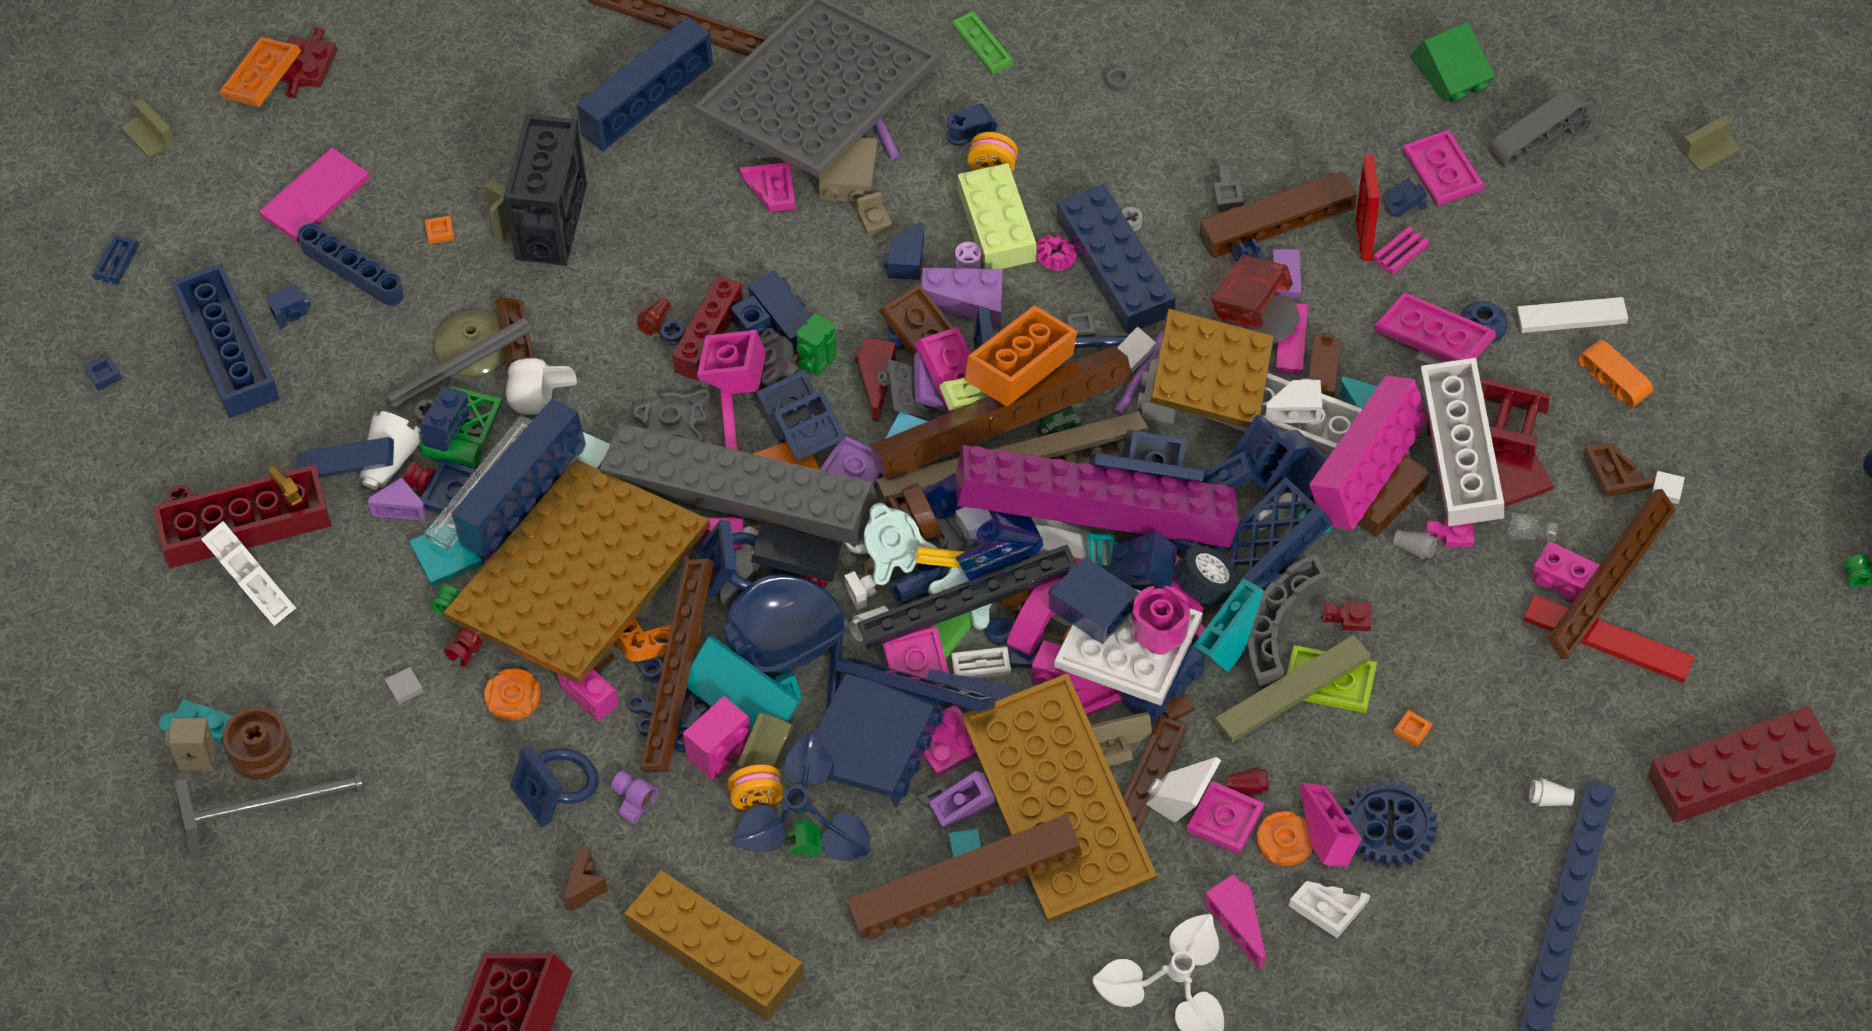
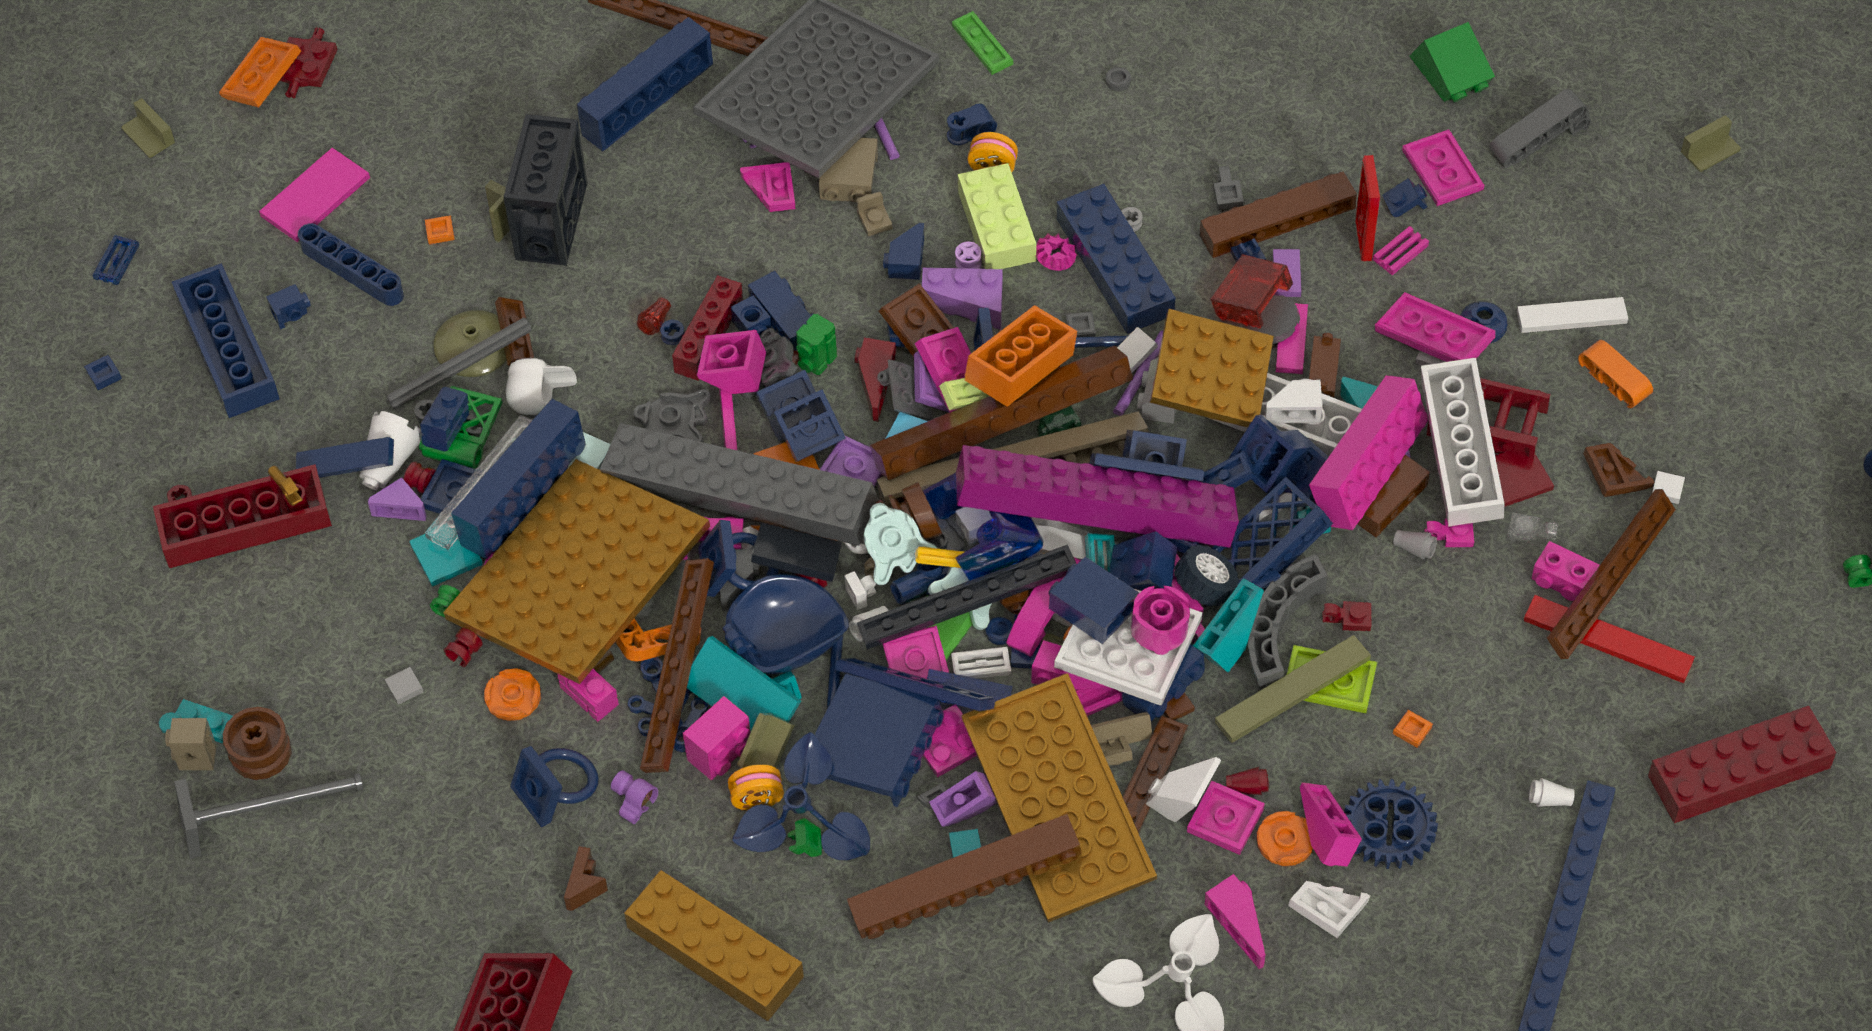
white slope [201,521,296,626] -> none

